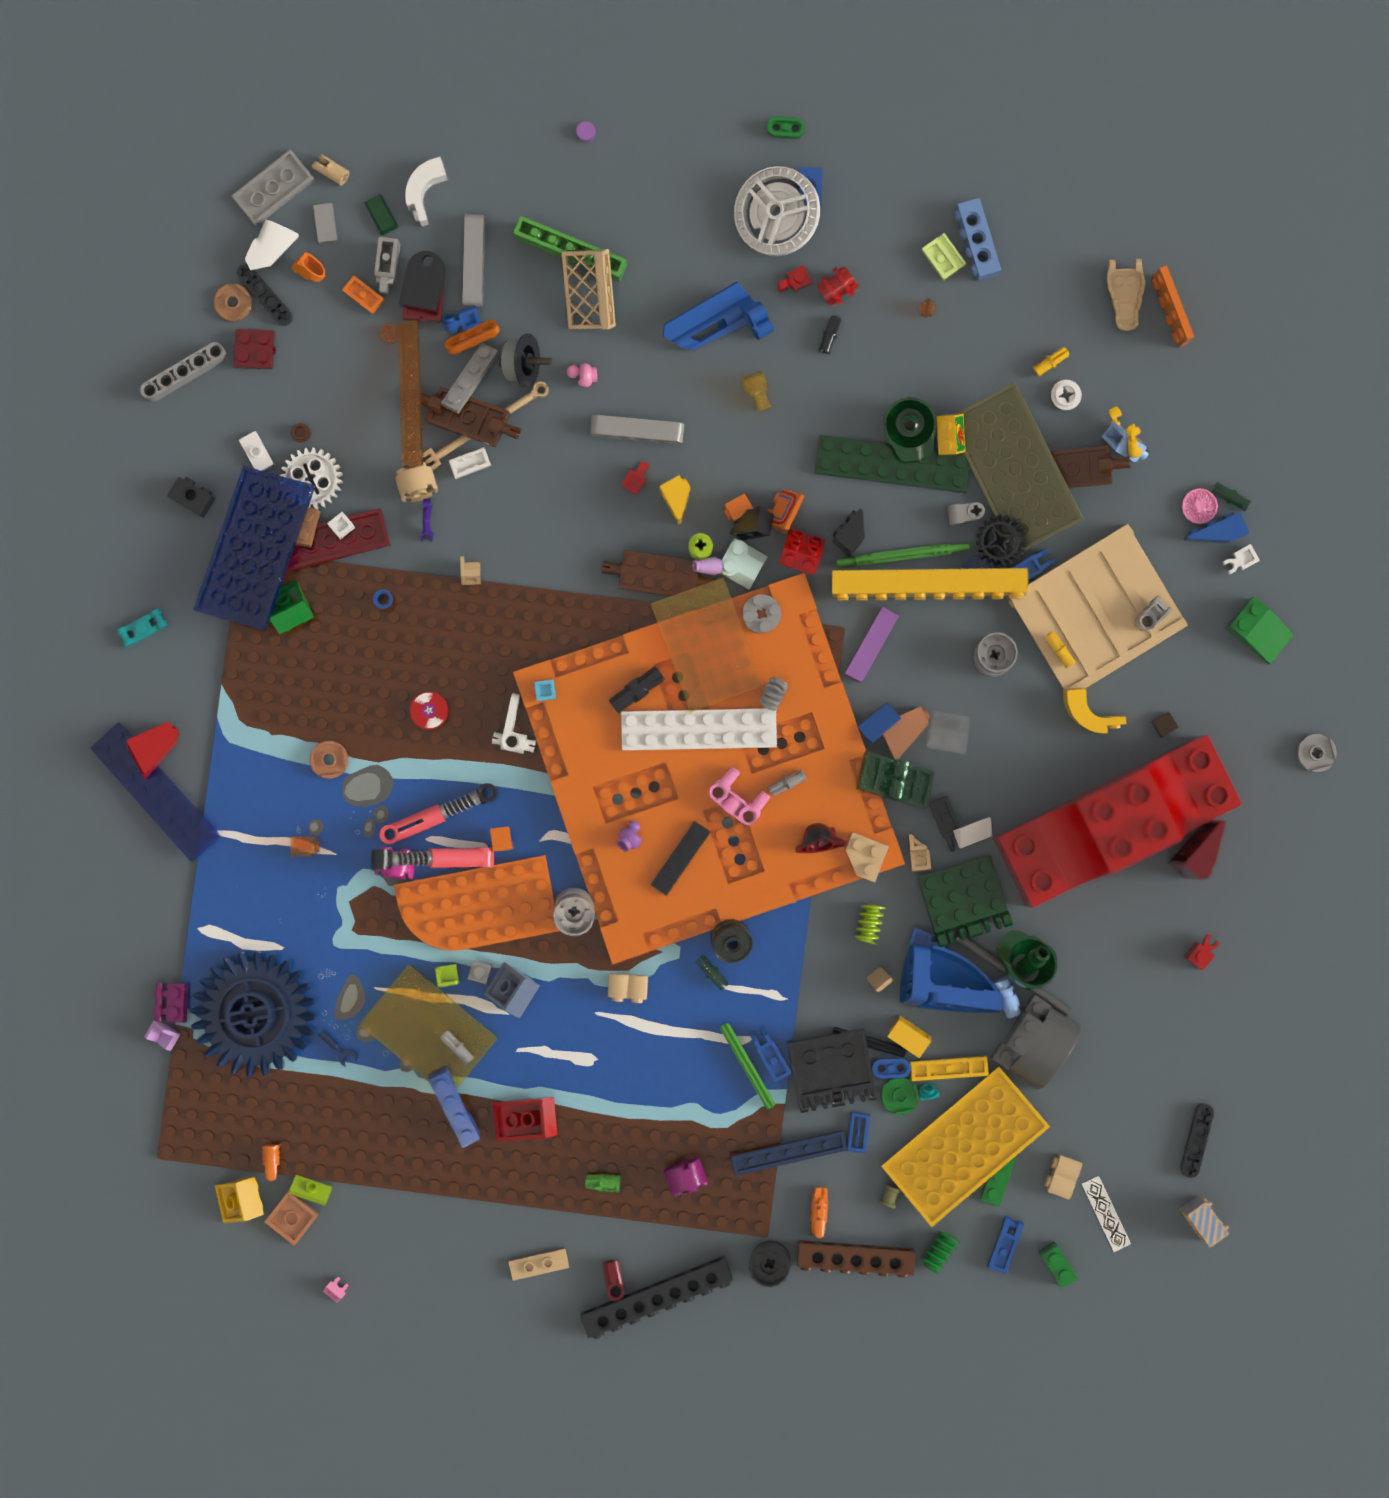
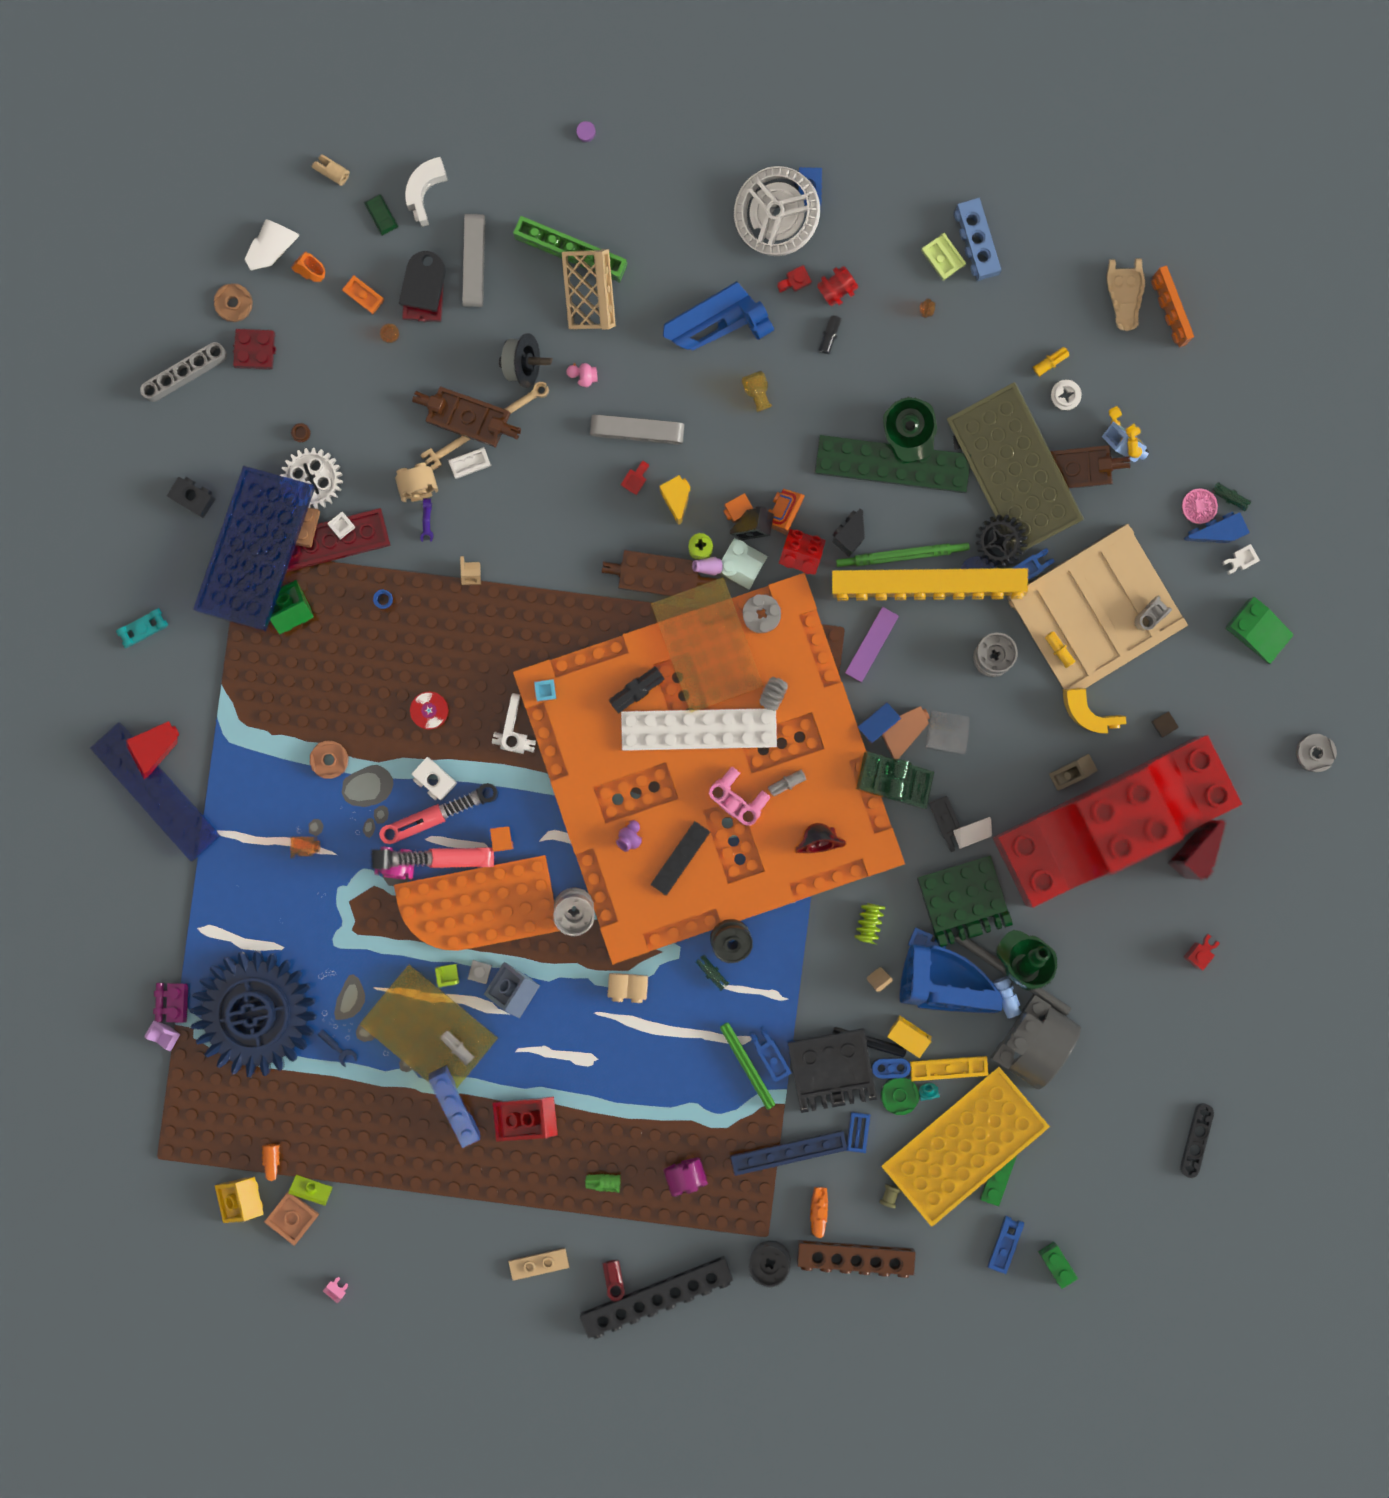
light grey tile [231,149,315,227] -> none
black beam [237,264,293,326] -> none
white plate [239,431,275,474] -> none
light grey tile [313,203,338,244] -> none
light grey hinge [375,237,401,295] -> none
clear orange plate [398,320,423,468] -> none
light grey plate [441,343,499,414] -> none
blue plate [442,305,481,333] -> none
orange plate [445,320,500,355] -> none
green plate [767,117,805,139] -> none
tan plate [845,832,889,882] -> none
tan slope [908,834,931,872] -> none
green piece [920,1231,961,1275] -> none
yellow brick [937,414,965,455] -> none
light grey piece [947,502,985,526] -> none
tan brick [1044,1154,1083,1200] -> none
white sticker [1082,1176,1131,1252] -> none
tan container [1179,1196,1229,1247] -> none
none -> white brick [412,757,457,800]
none -> dark tan slope [1049,754,1098,791]

